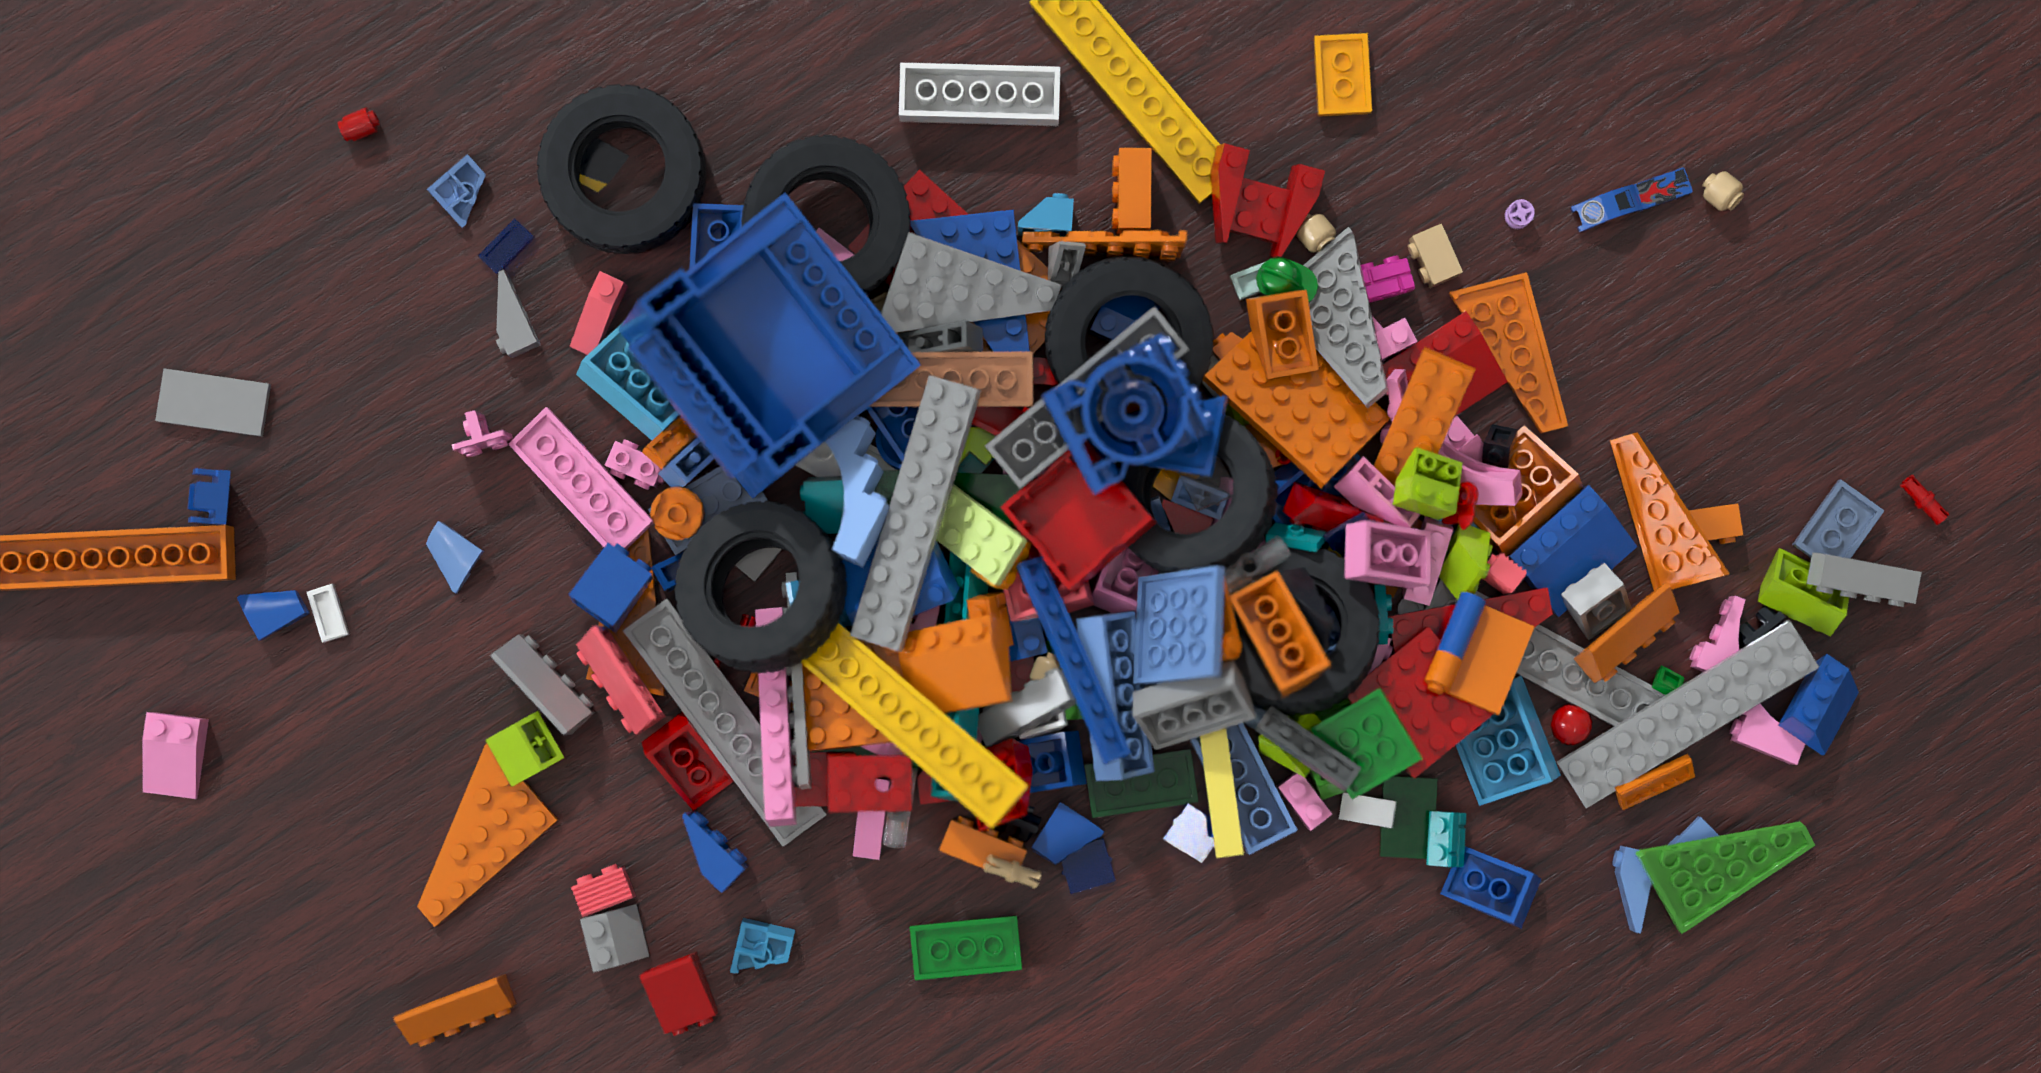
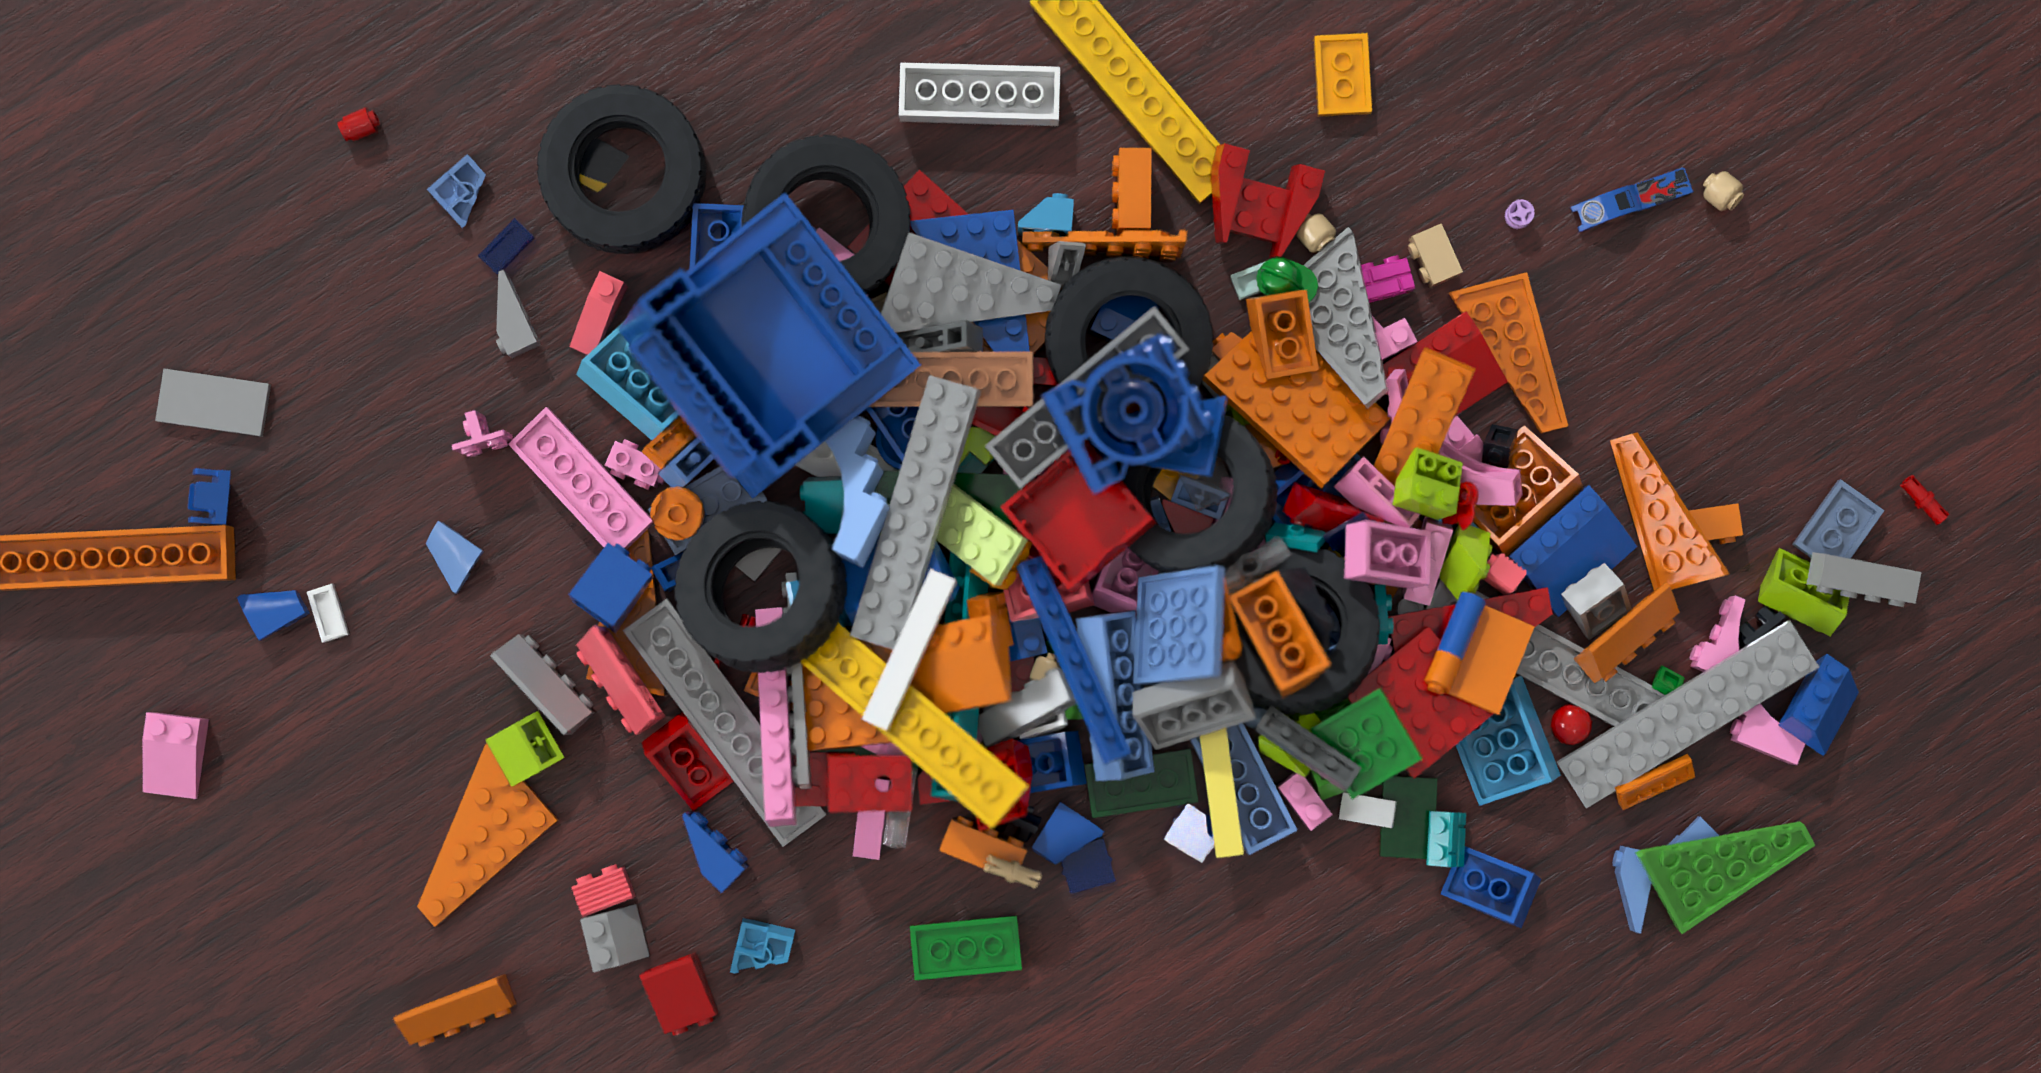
none -> white tile [862,569,957,731]

